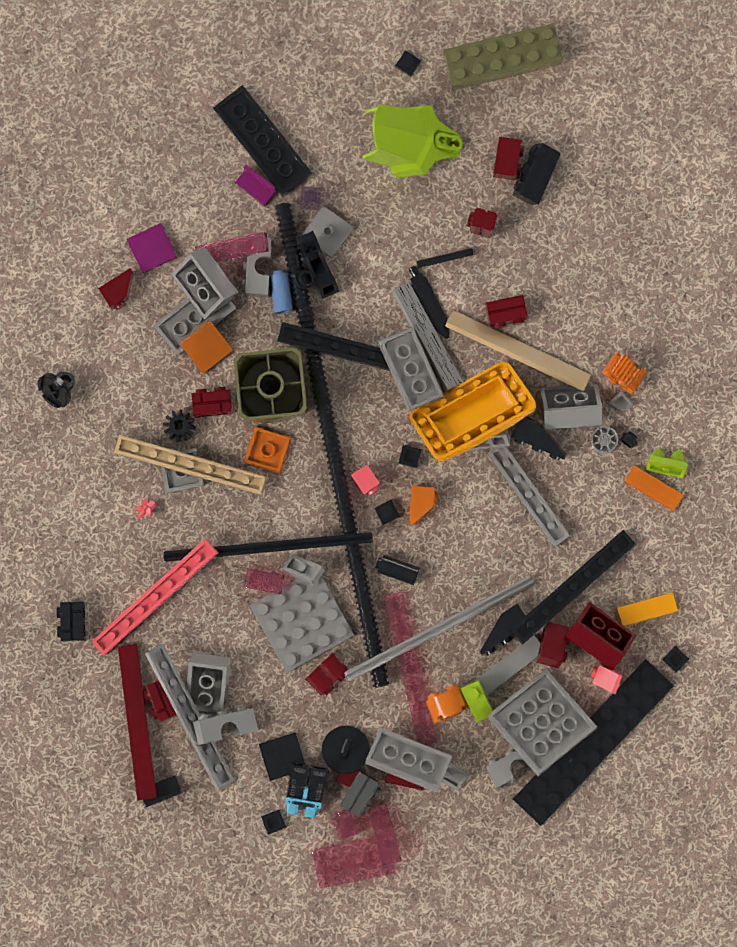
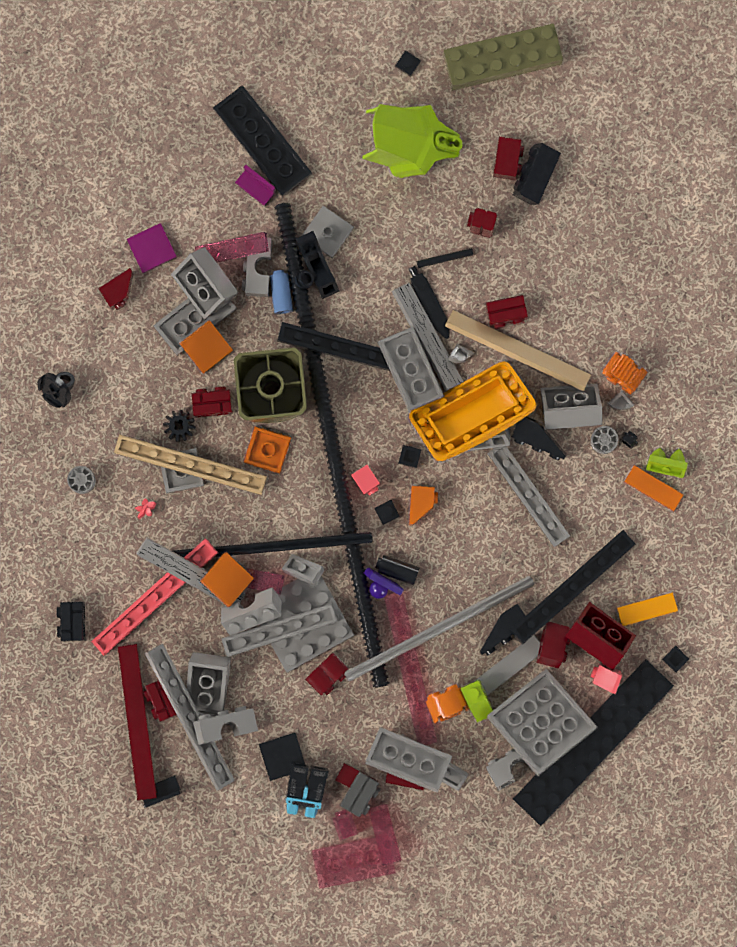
black tile [261,810,286,835] -> none
brick [300,186,321,211] -> none
black shield [322,726,370,774] -> none
none -> light grey wheel [67,466,96,494]
none -> light grey tile [137,537,245,603]
none -> orange tile [200,552,254,607]
none -> light grey arch [221,587,282,636]
none -> light grey tile [221,603,338,657]
none -> dark purple tile [364,568,404,599]
none -> light grey tile [448,344,474,363]

